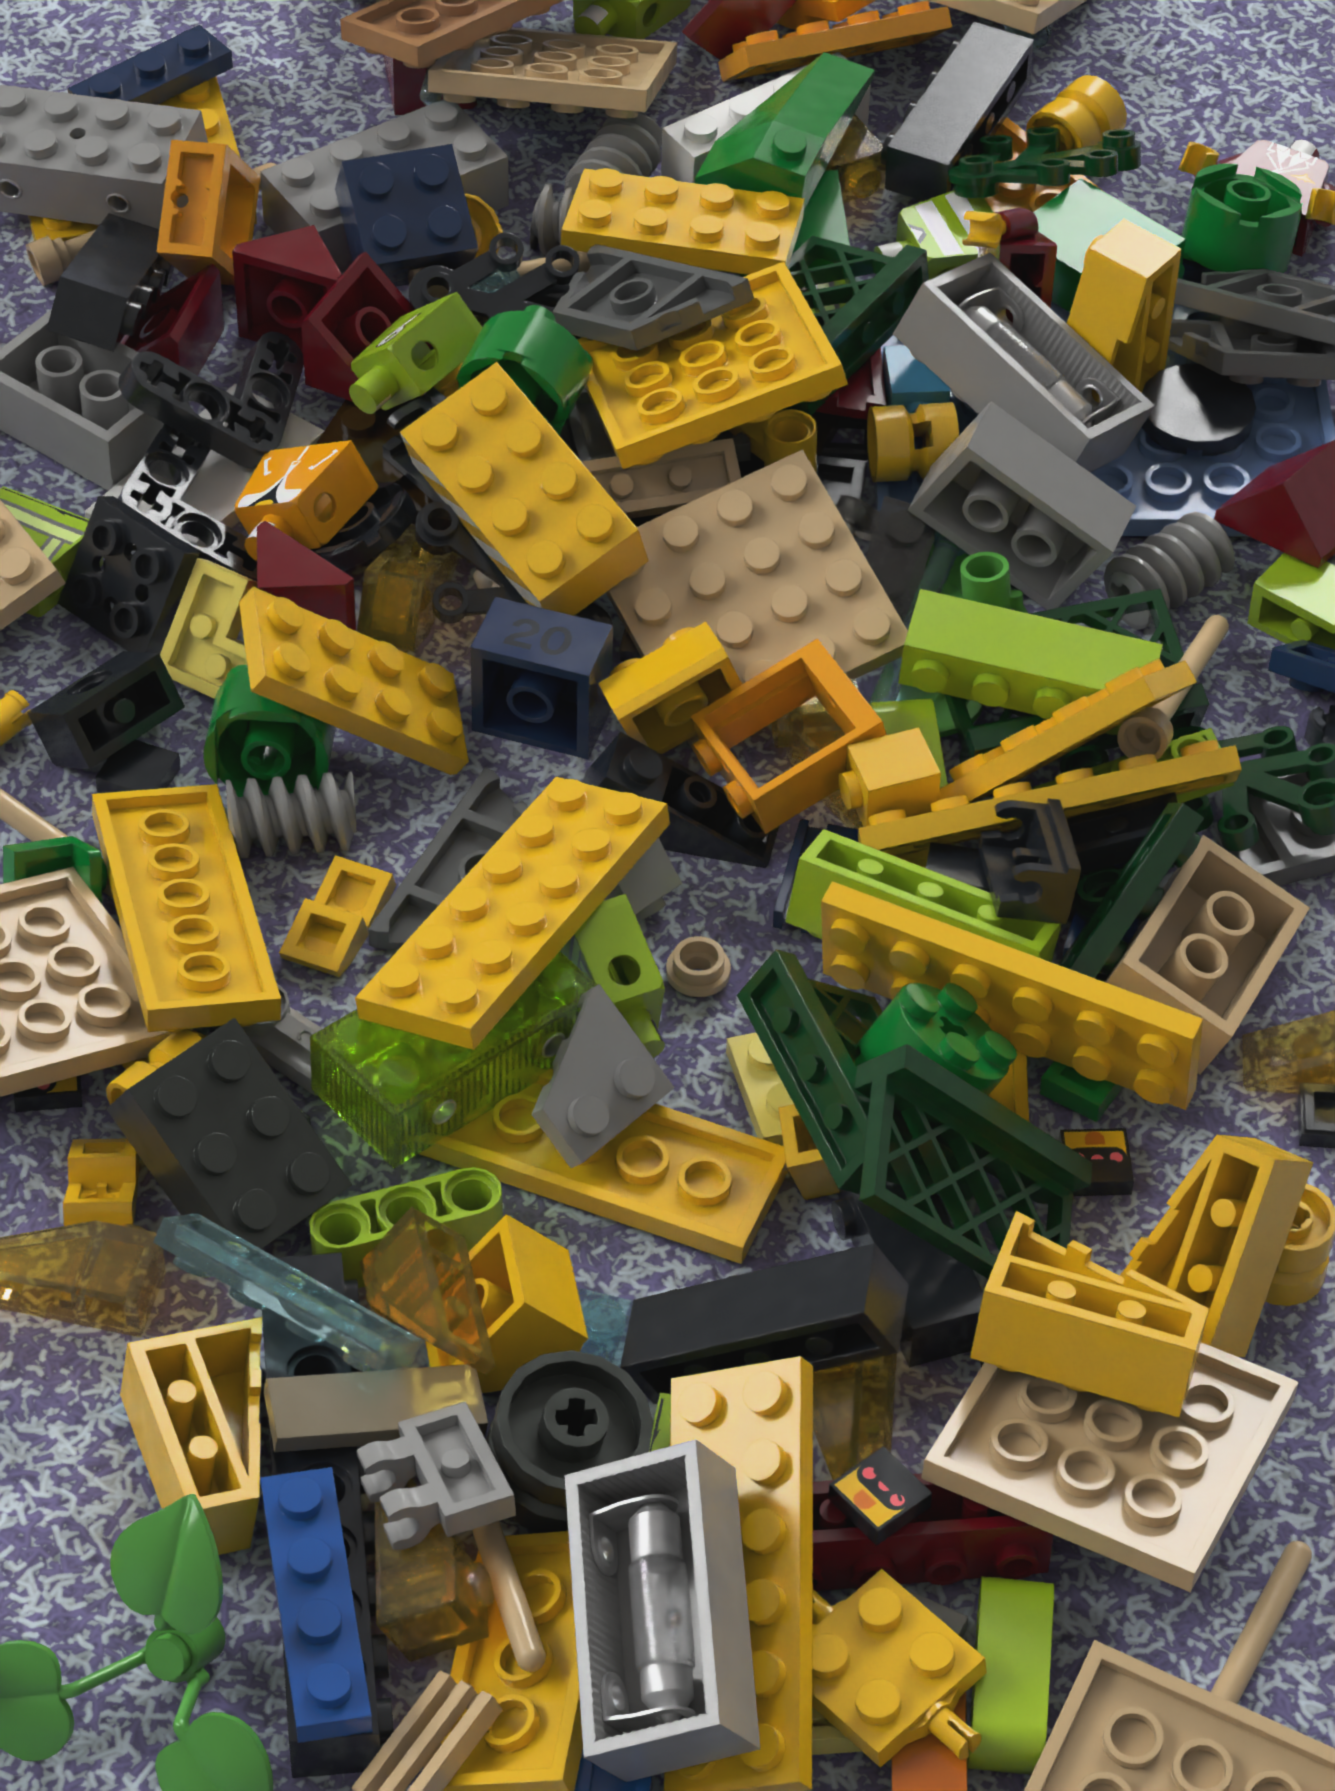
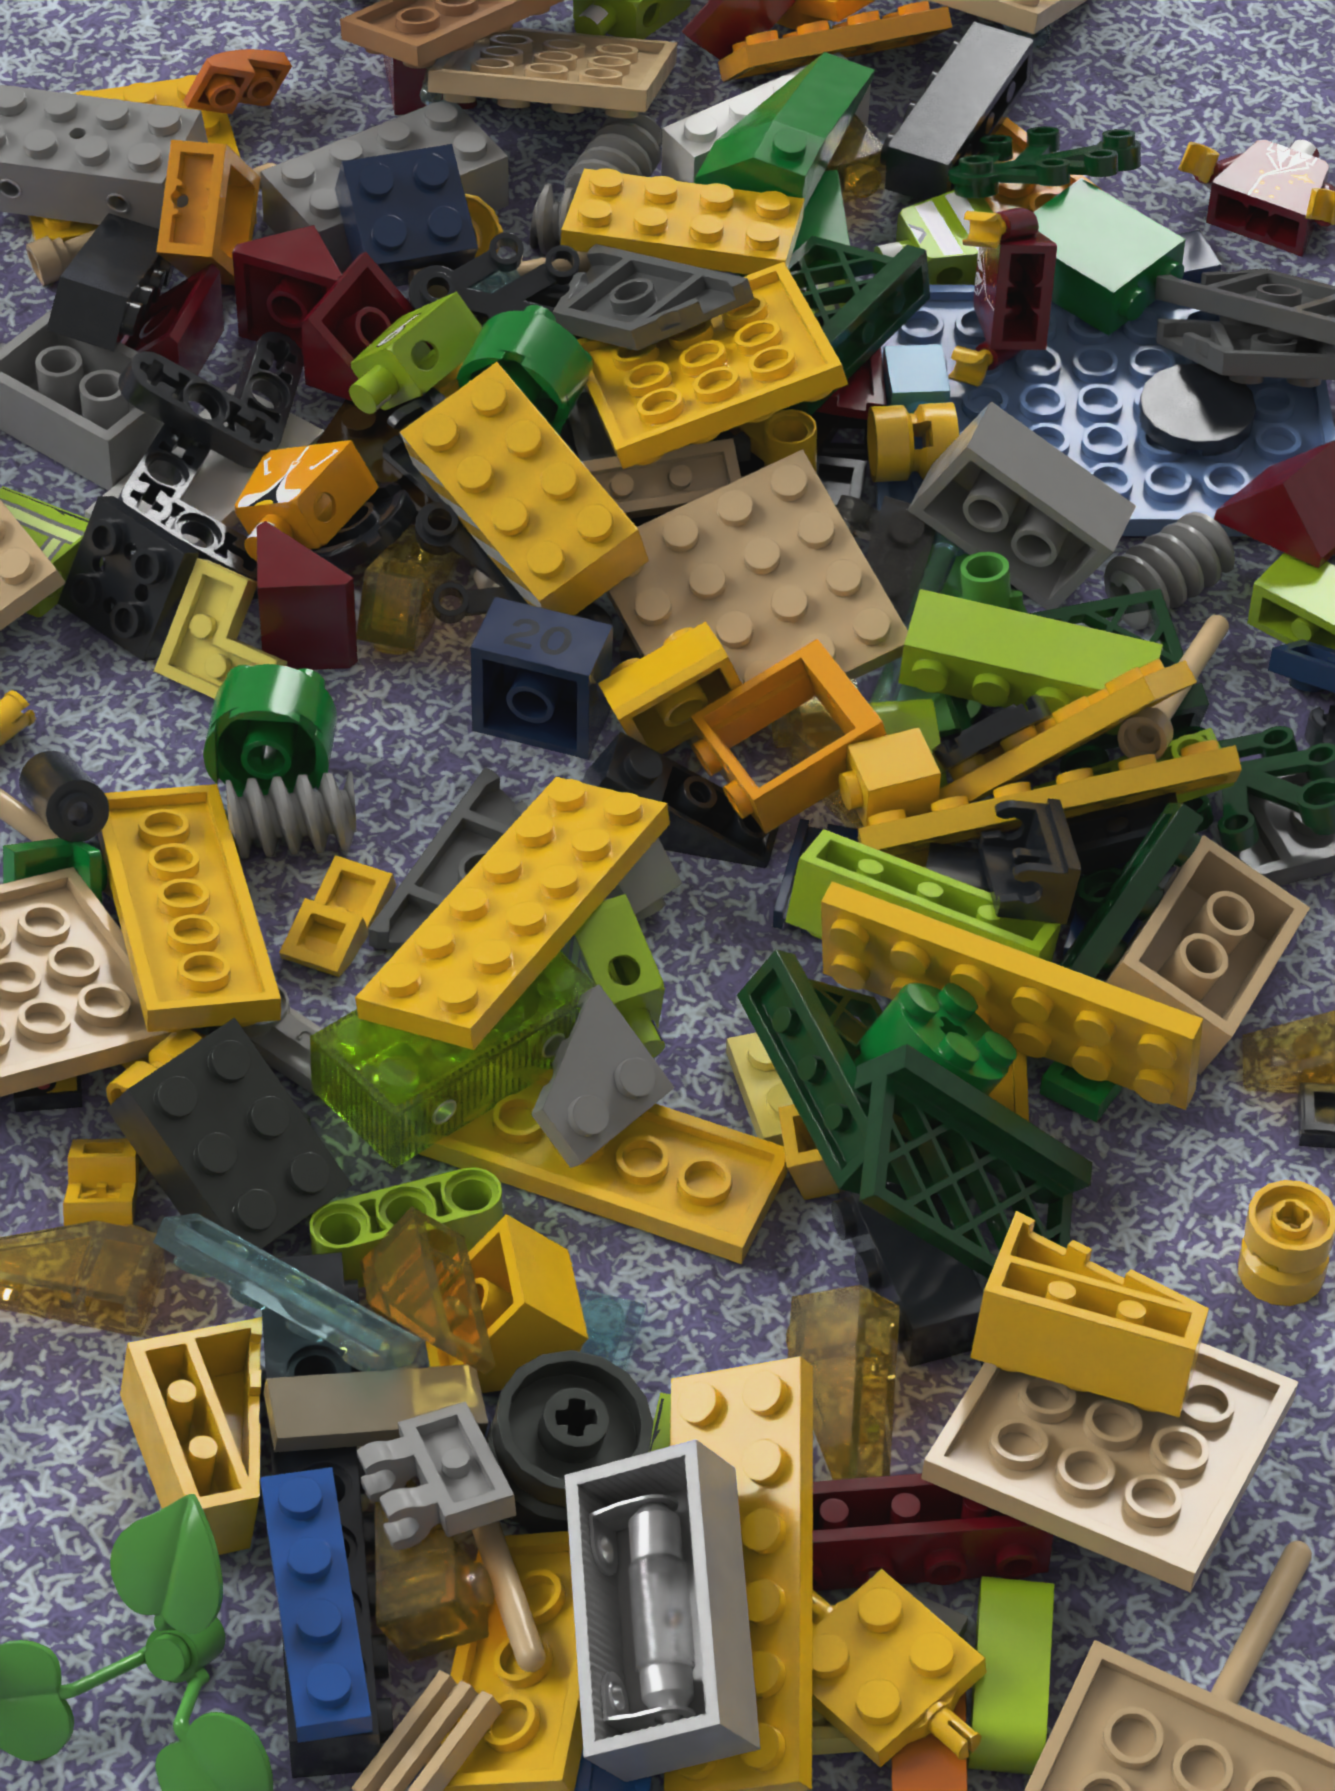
black brick [27,651,185,769] -> none
dark blue plate [68,25,233,105] -> none
black tile [95,739,180,793] -> none
yellow plate [239,587,469,775] -> none
black brick [620,1243,909,1405] -> none
tan plate [666,936,731,997] -> none
black tile [828,1446,932,1546] -> none
light grey piece [893,253,1155,472] -> none
yellow wheel [1026,75,1127,153] -> none
black tile [1058,1128,1134,1196] -> none
yellow wedge [1067,219,1181,403] -> none
yellow wedge [1120,1134,1314,1357] -> none
green brick [1181,163,1303,273] -> none
none -> black brick [19,751,109,842]
none -> orange slope [183,49,292,114]
none -> black tile [932,694,1052,774]

